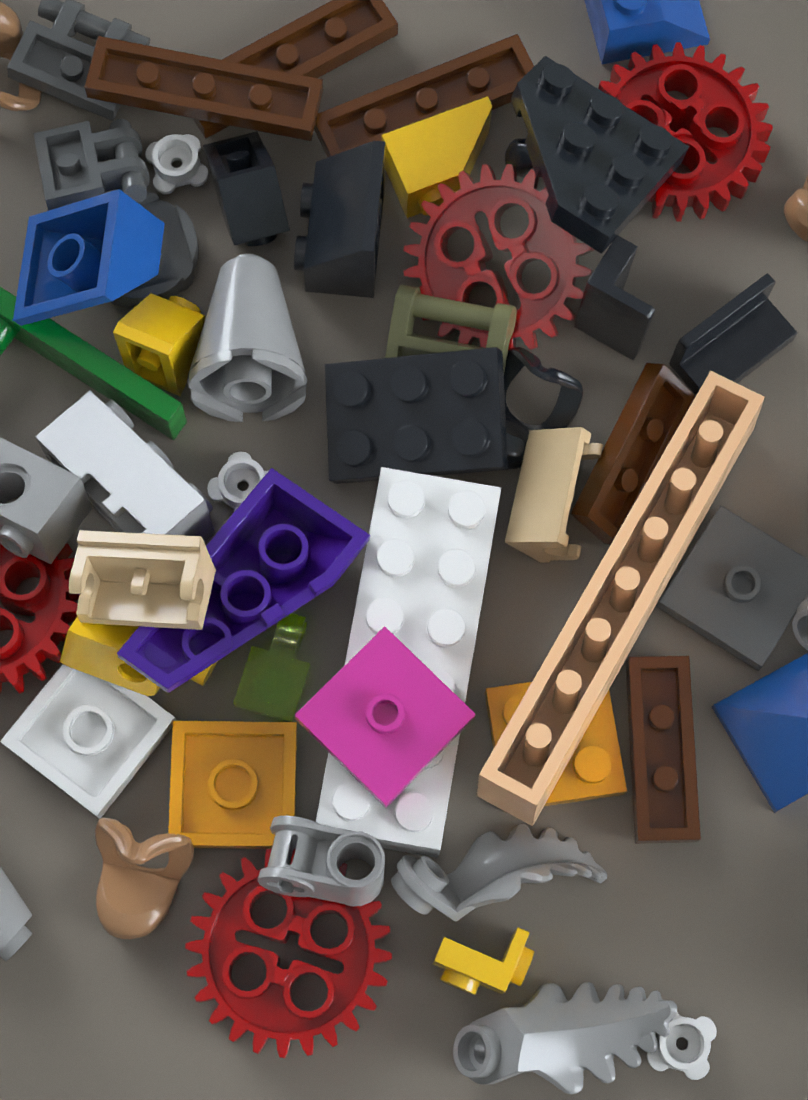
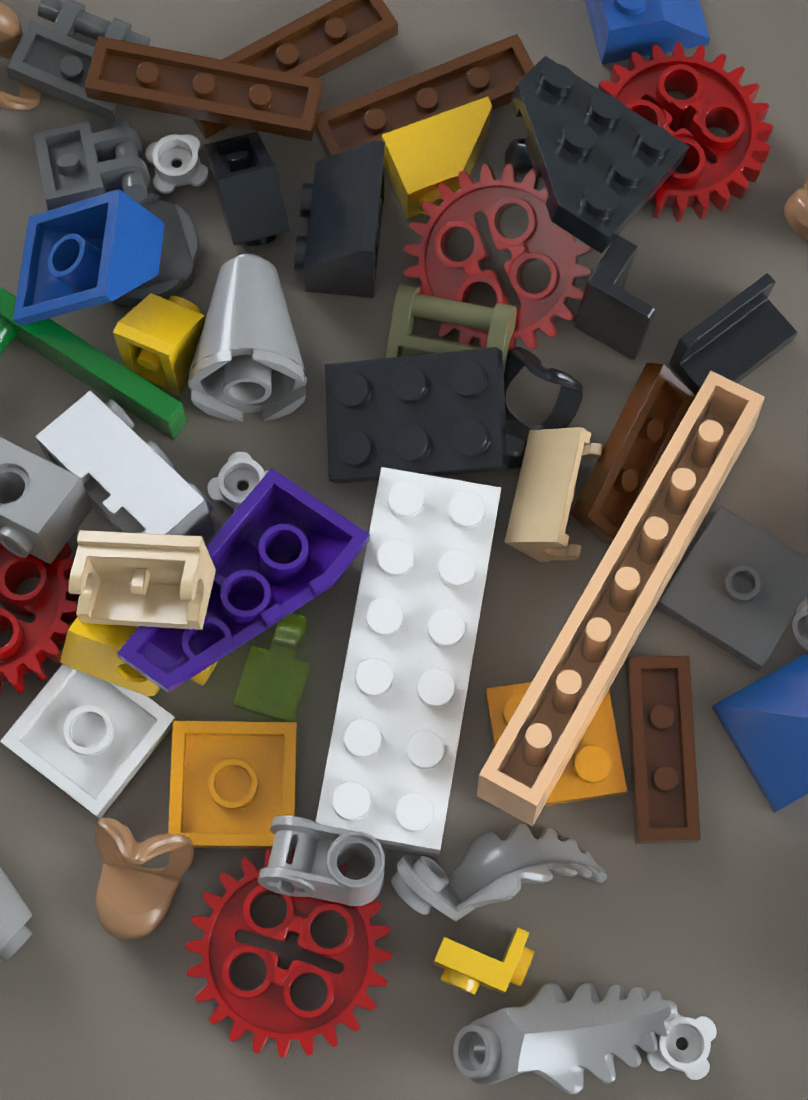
dark pink plate [294,626,476,808] -> none

